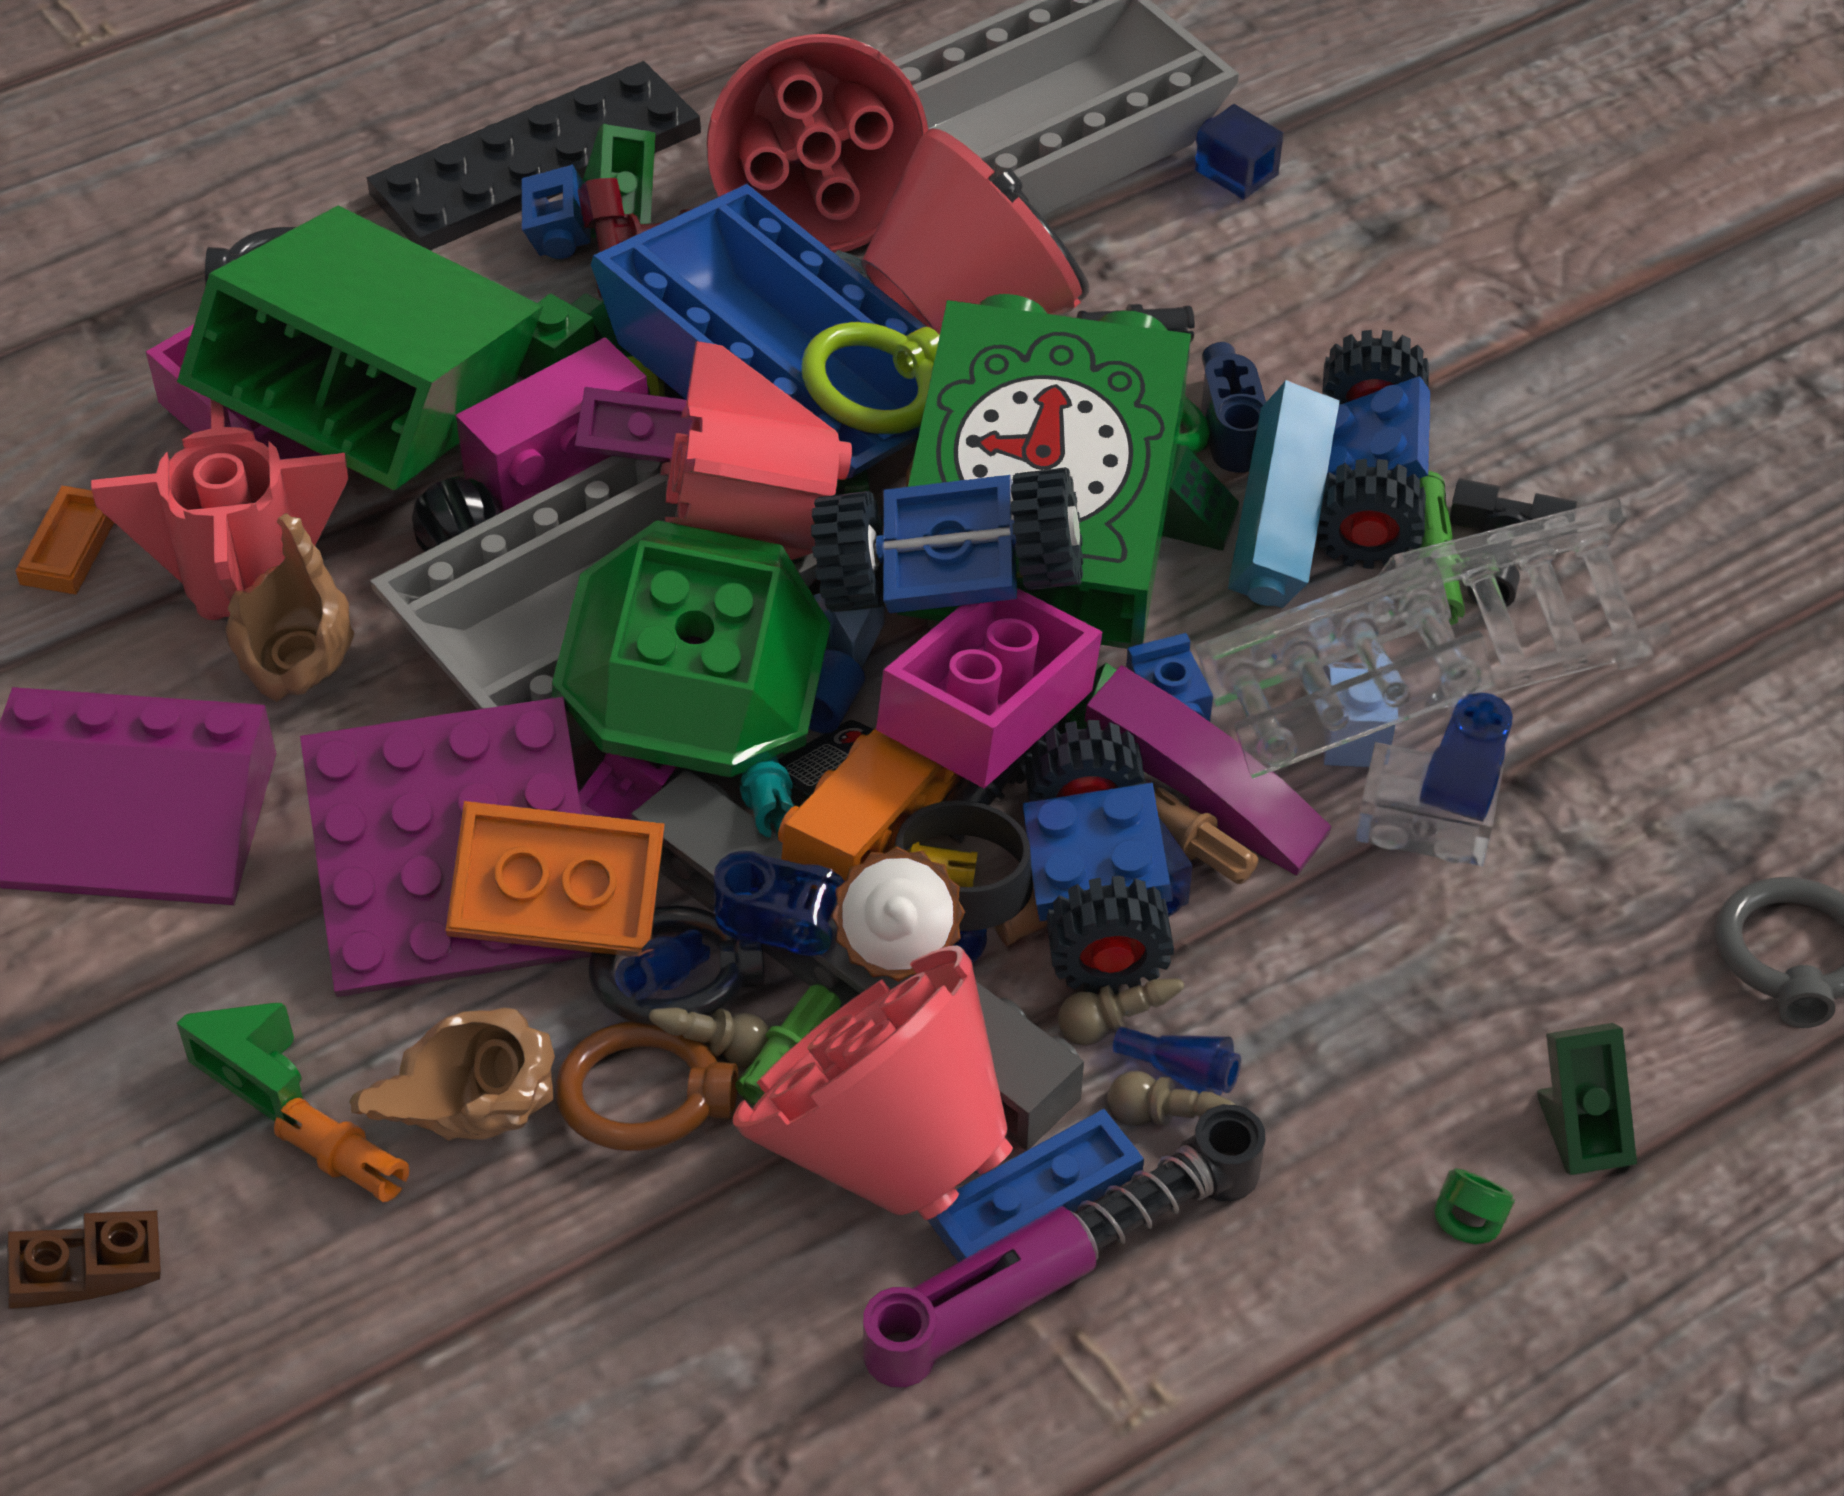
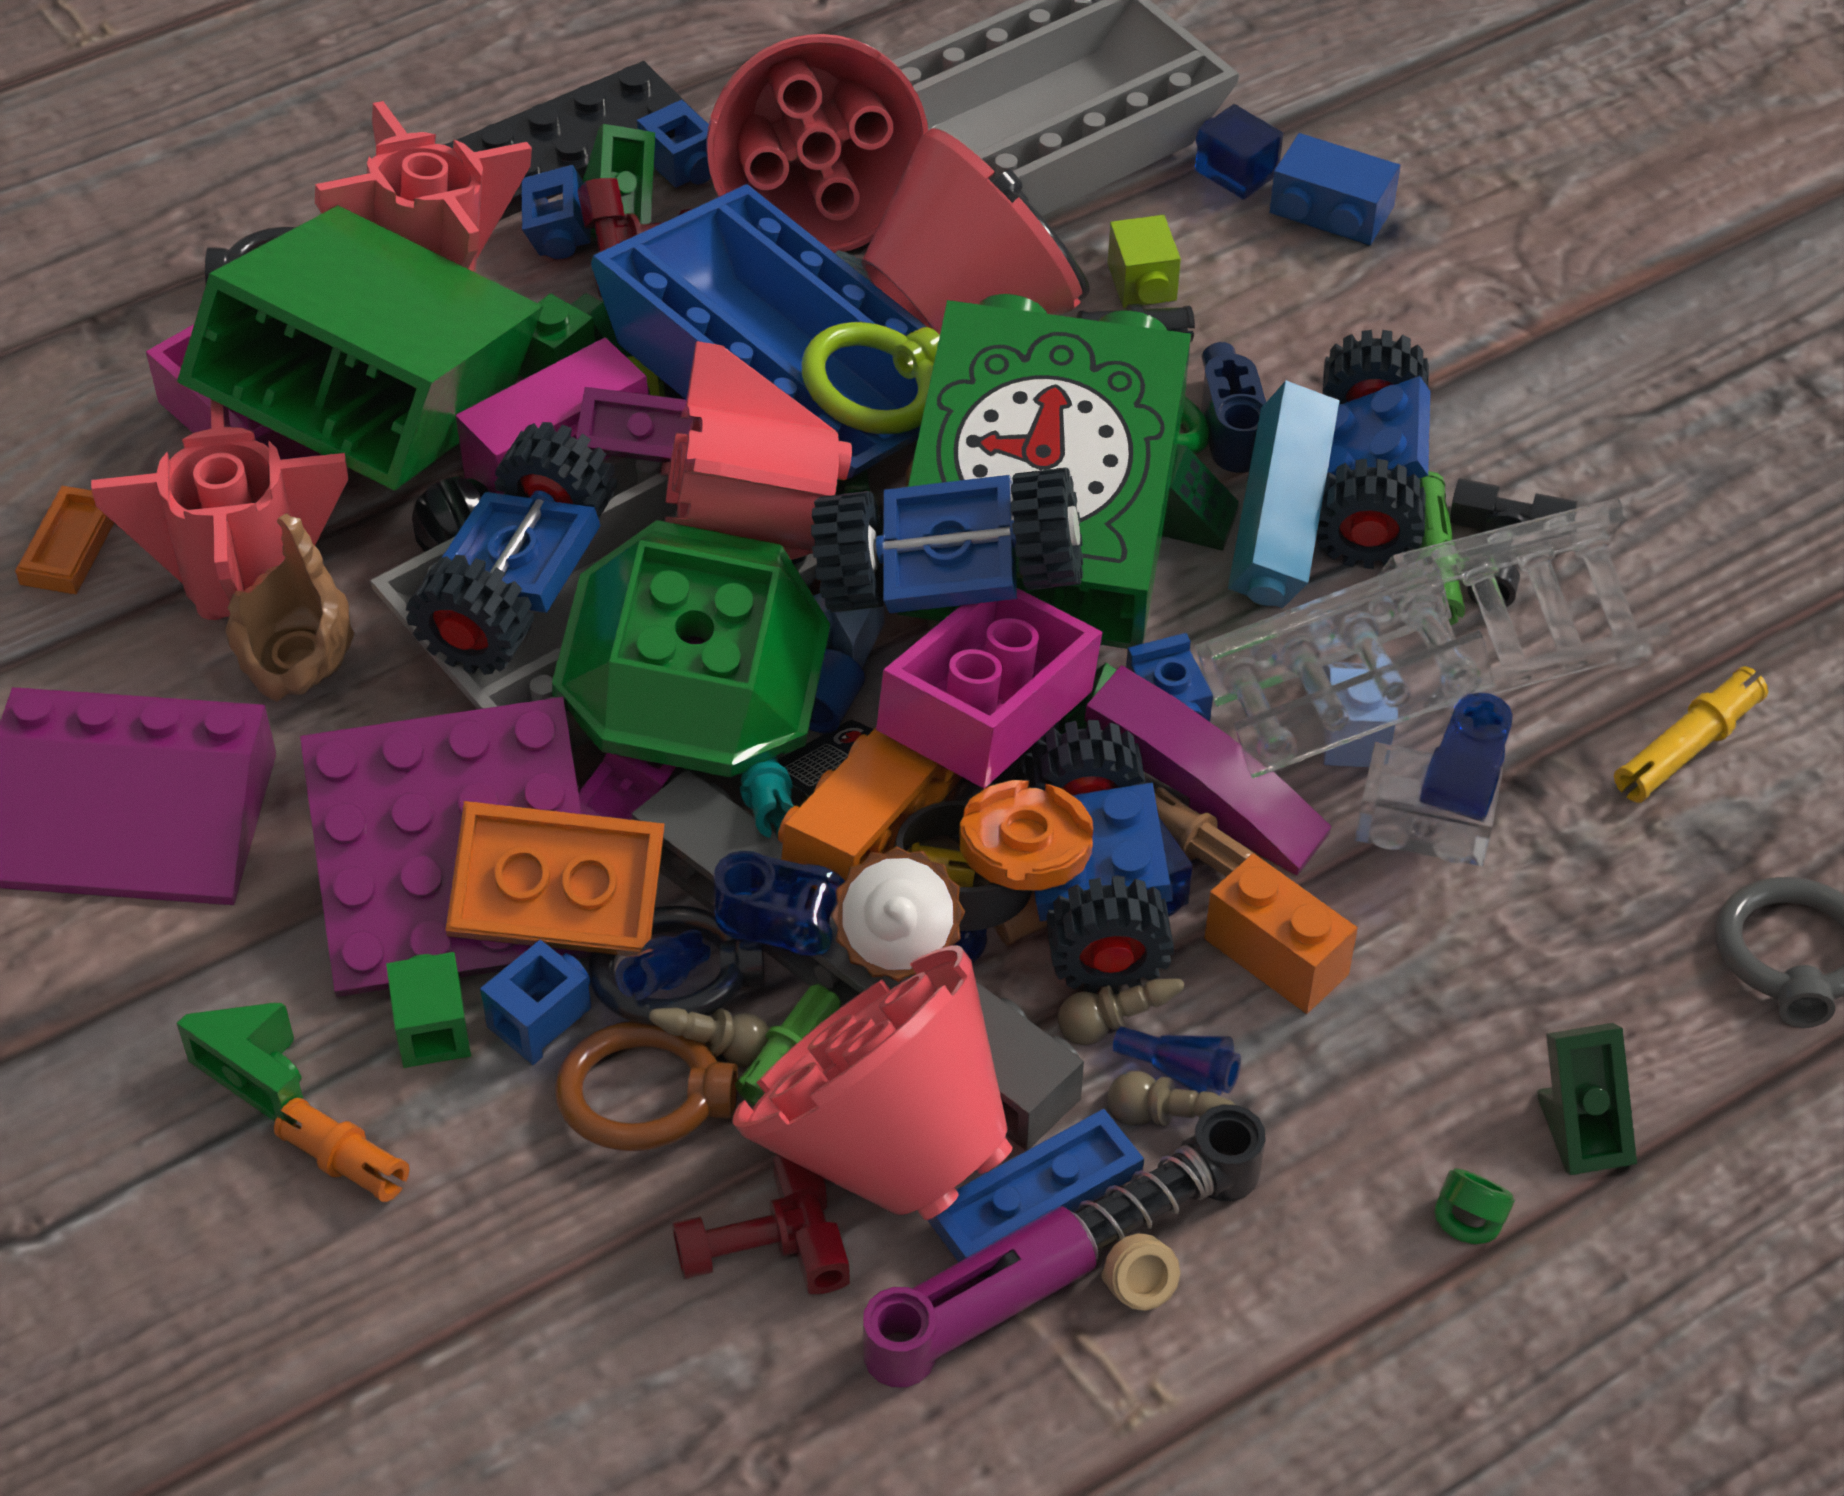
reddish brown slope [7,1210,161,1309] -> none
medium nougat hair [349,1008,555,1141] -> none
none -> coral brick [315,101,532,273]
none -> green brick [386,952,472,1068]
none -> plate [406,422,617,675]
none -> blue brick [480,939,591,1065]
none -> blue brick [637,99,711,188]
none -> dark red bar [672,1155,850,1294]
none -> orange tile [959,780,1093,890]
none -> tan tile [1101,1233,1180,1311]
none -> lime brick [1107,215,1181,308]
none -> orange brick [1204,853,1358,1014]
none -> blue brick [1269,133,1401,246]
none -> yellow pin [1614,666,1768,803]

